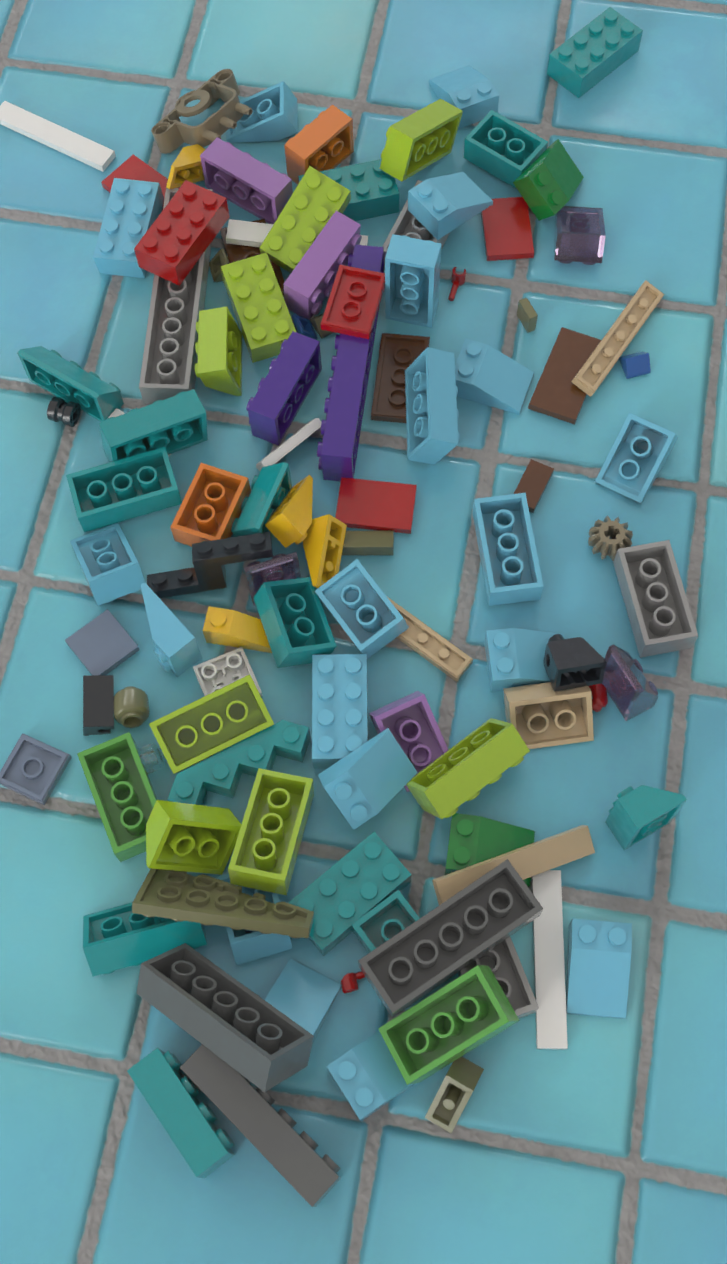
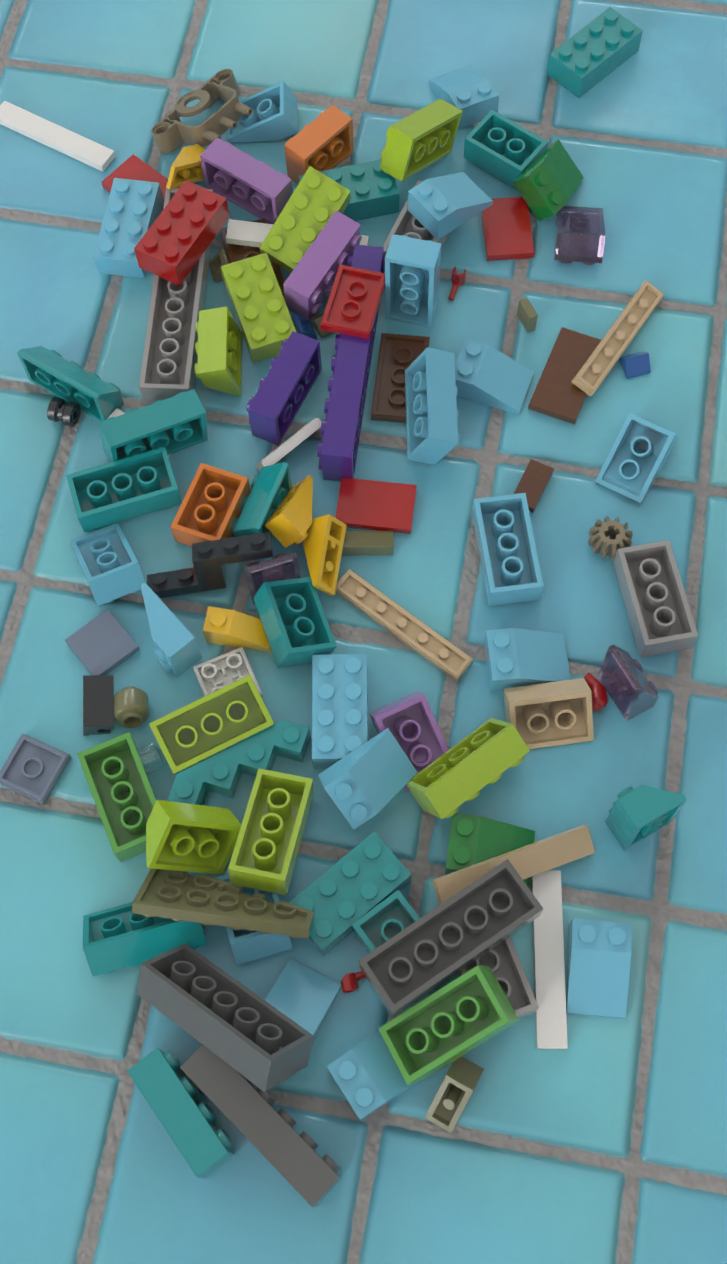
medium azure slope [315,559,409,659] -> none
black torso [544,634,607,691] -> none

